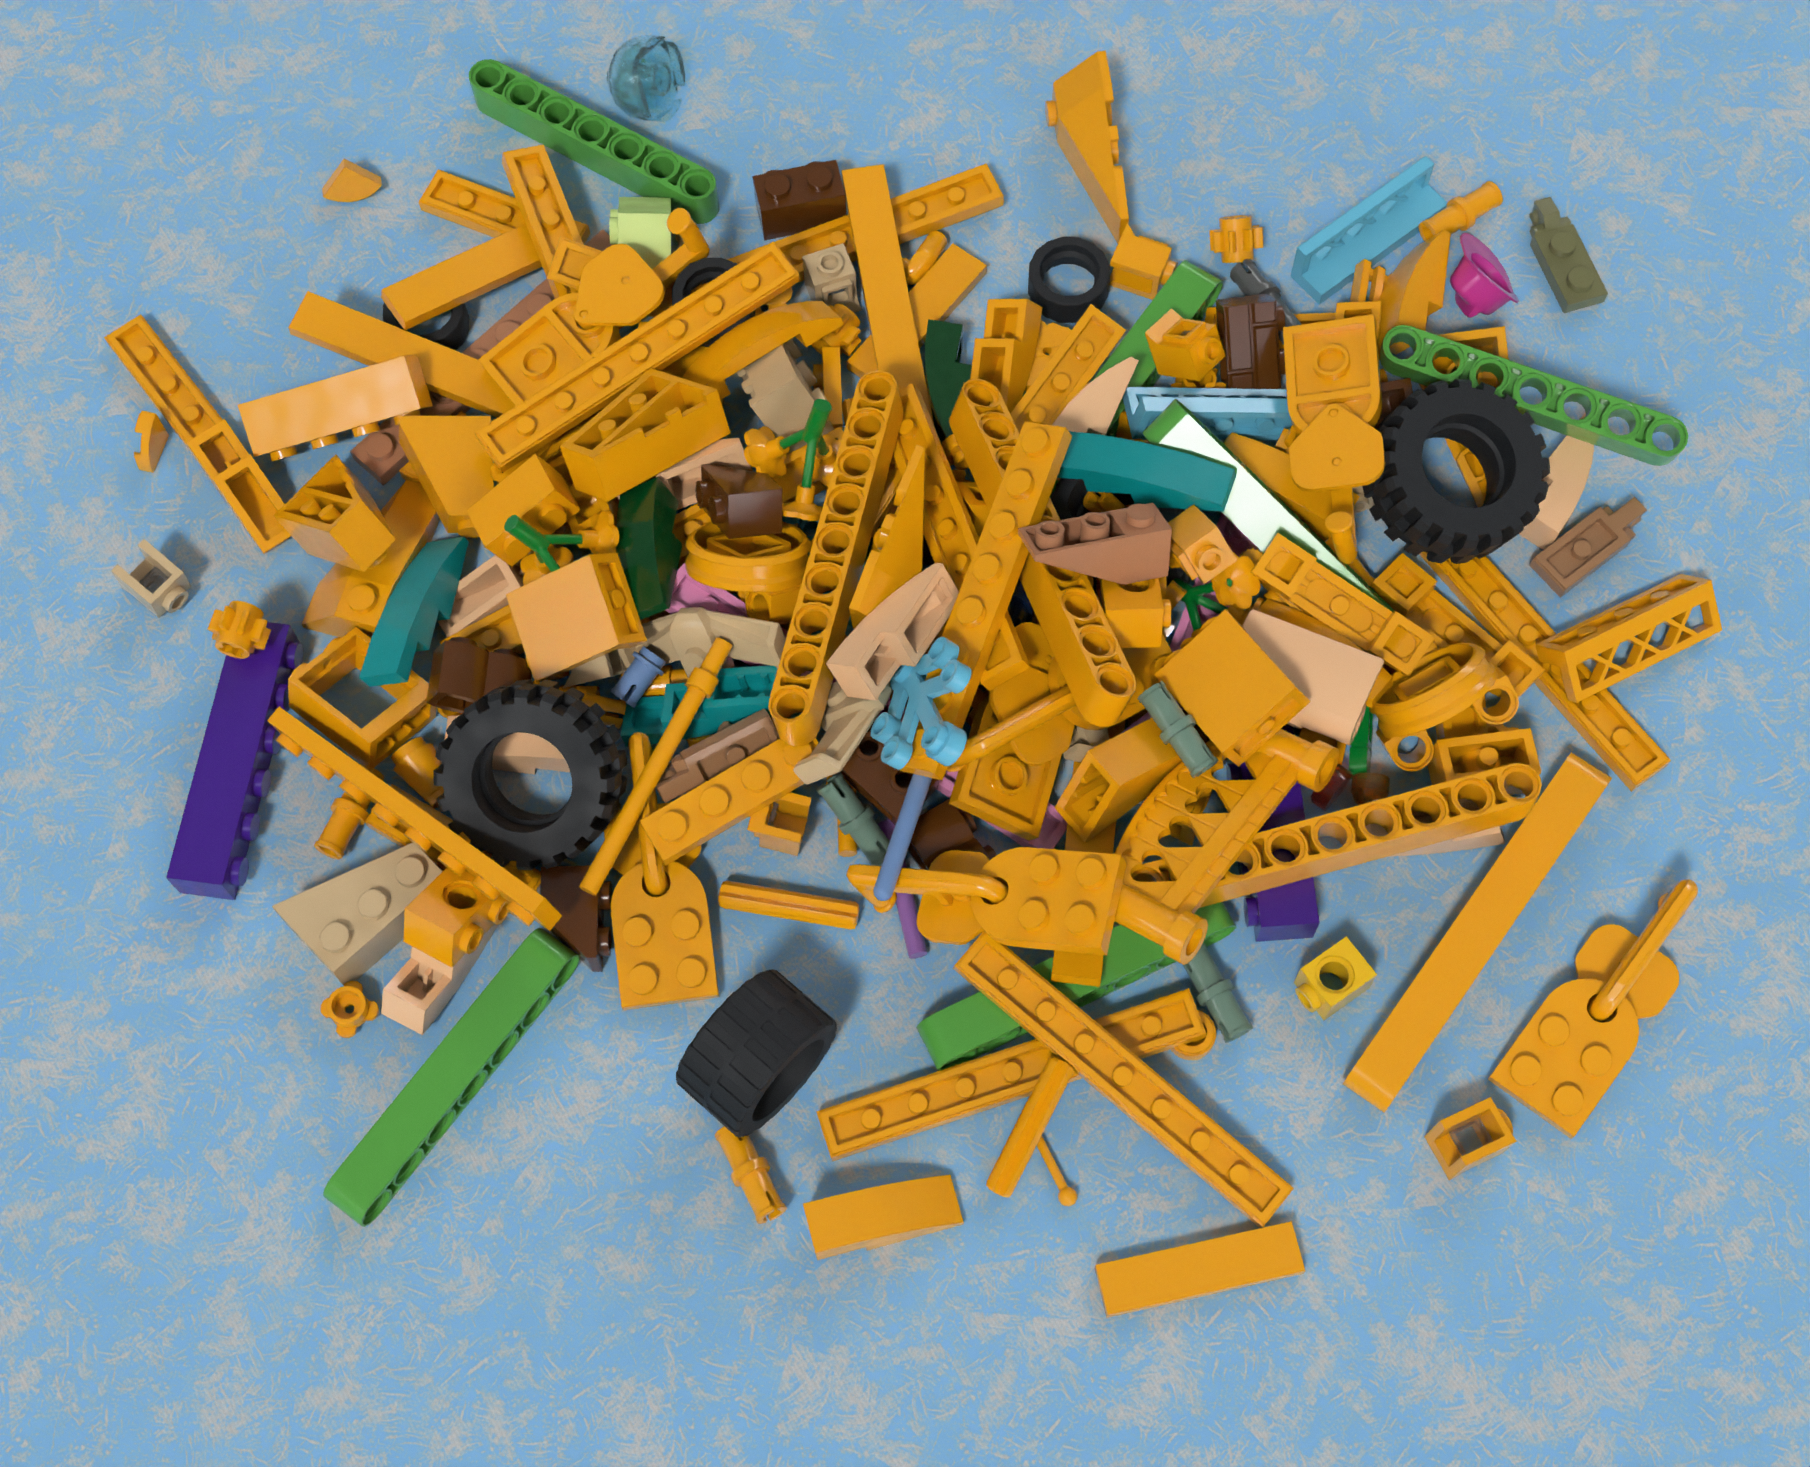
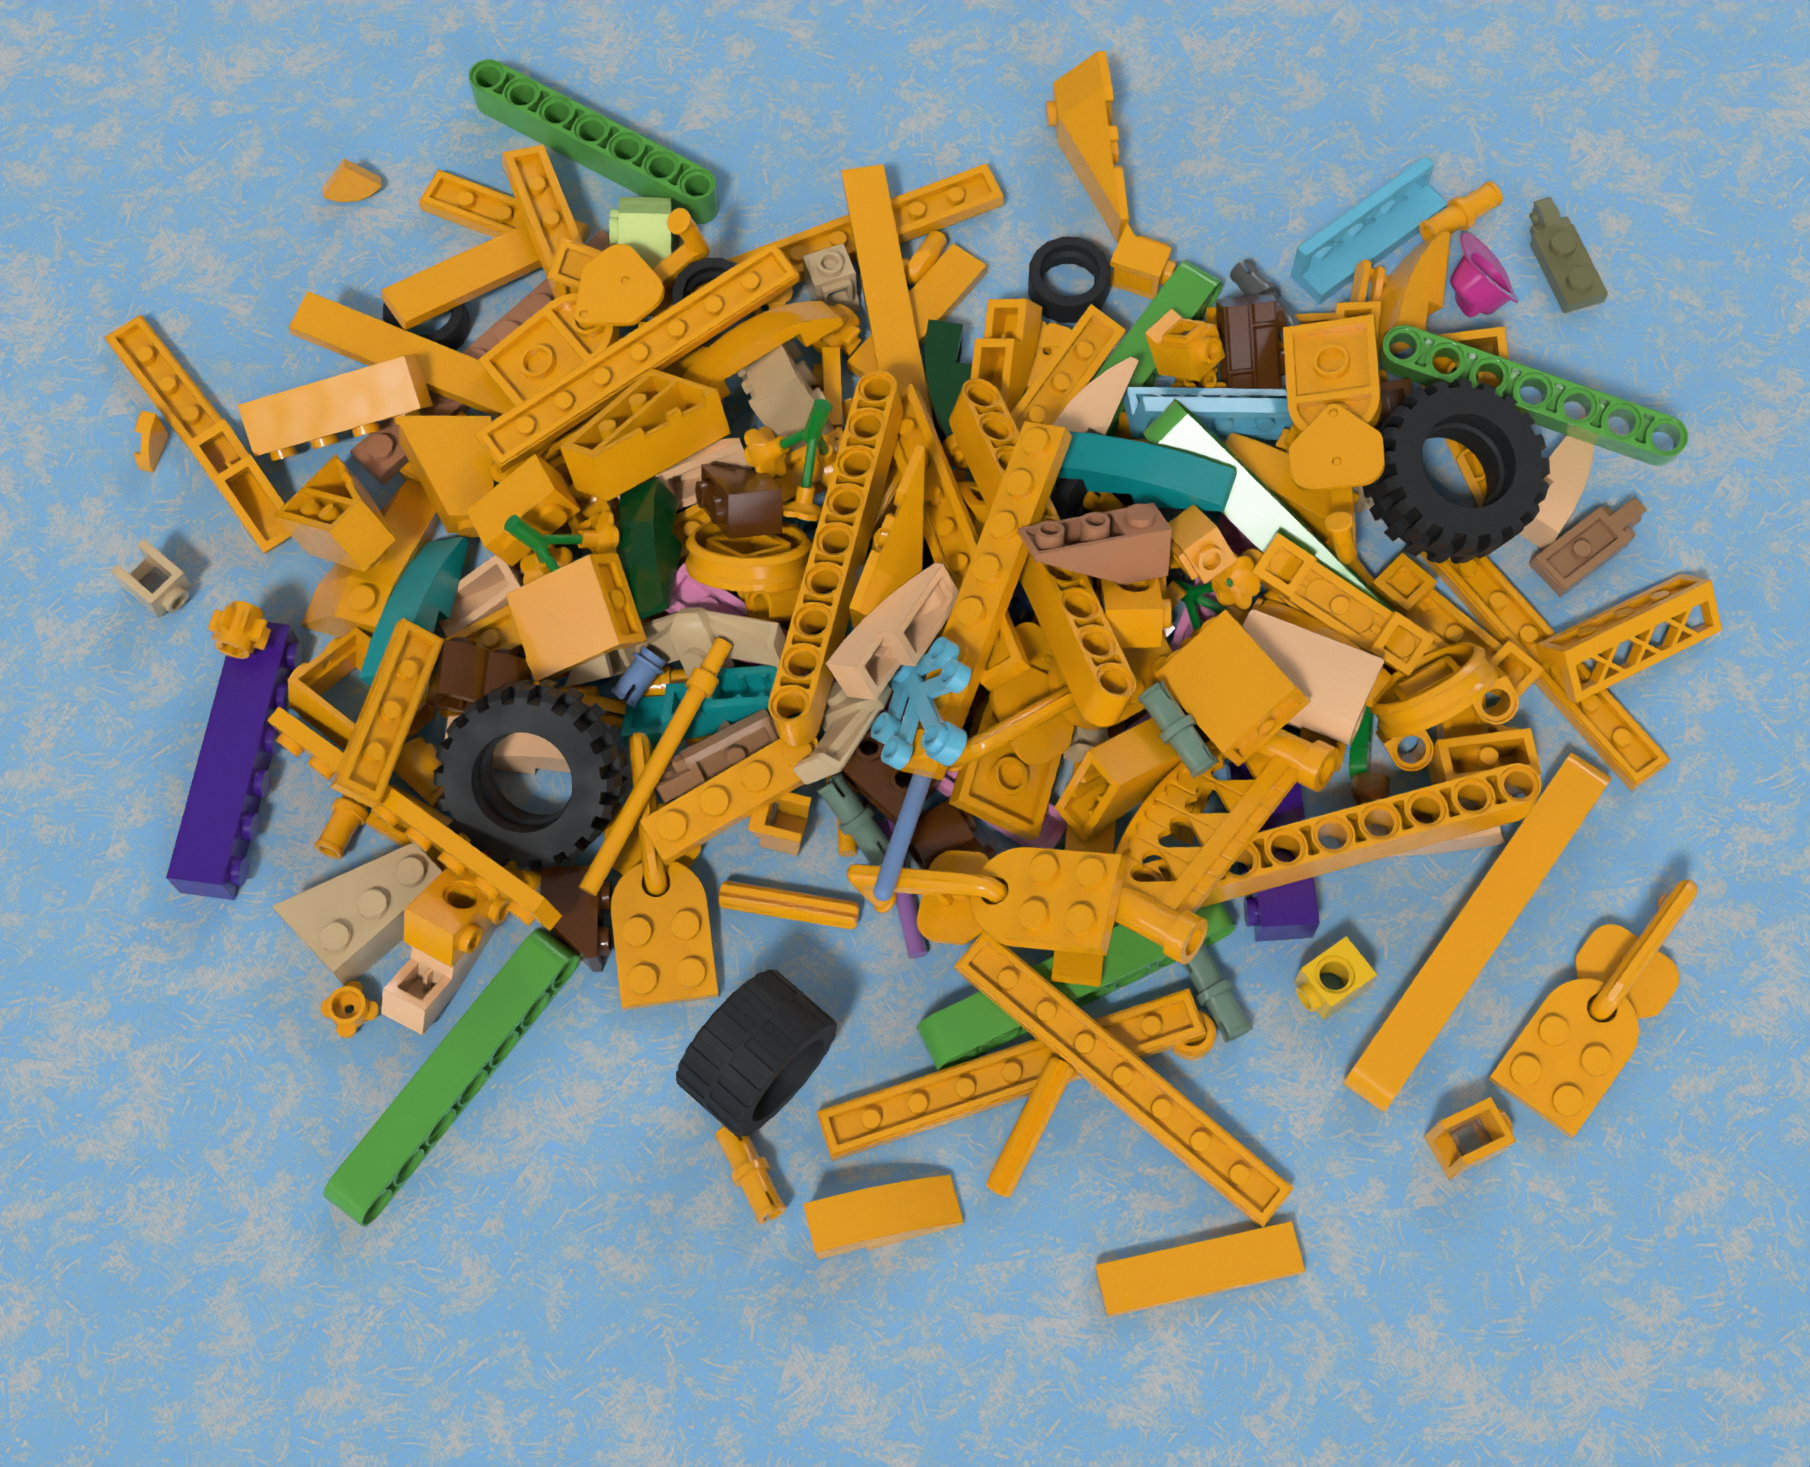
clear light blue cylinder [607,35,685,122] -> none
reddish brown brick [752,160,847,241] -> none
light orange hinge [1037,1136,1078,1206] -> none
light orange gear [1209,215,1264,263] -> none
clear red tile [1310,764,1353,811] -> none
none -> light orange tile [330,618,445,808]

